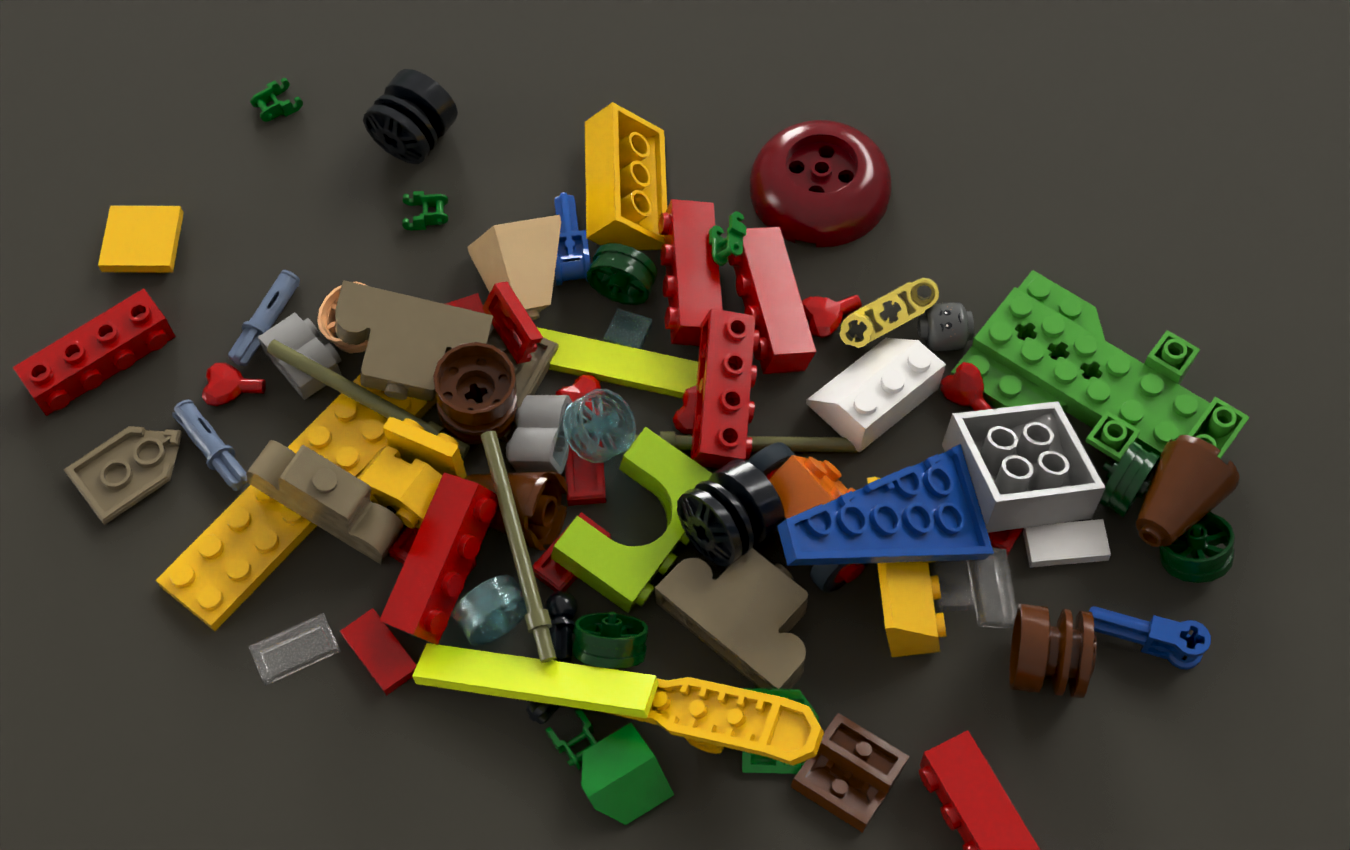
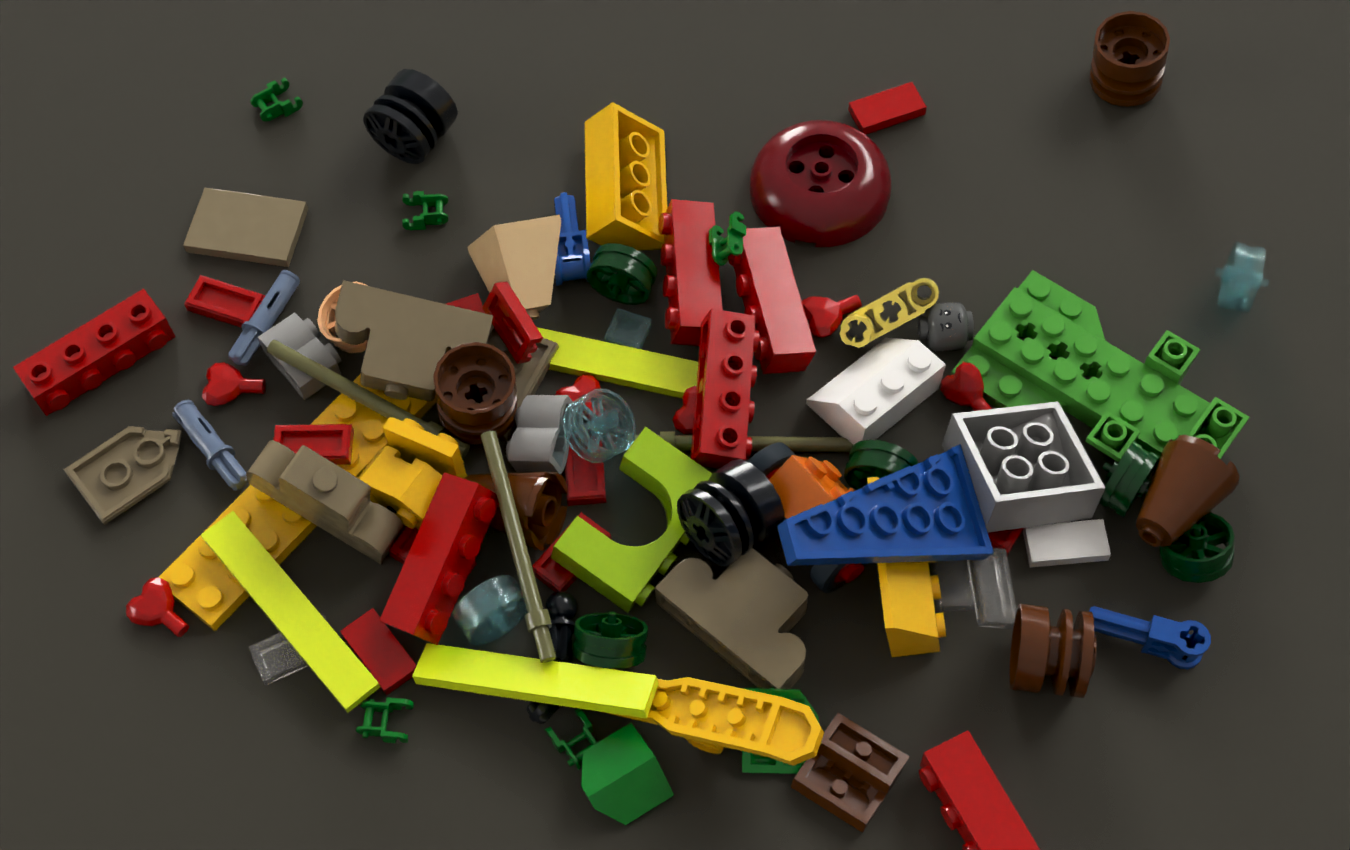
yellow tile [98,206,184,273] -> none
none -> red rock [126,577,190,637]
none -> dark tan tile [183,187,309,267]
none -> red tile [184,275,266,328]
none -> neon yellow tile [201,511,380,713]
none -> red tile [273,424,354,465]
none -> green piece [356,697,414,743]
none -> dark green wheel [844,440,918,490]
none -> red tile [848,82,927,135]
none -> reddish brown wheel [1089,11,1170,107]
none -> clear light blue wheel [1214,241,1269,313]

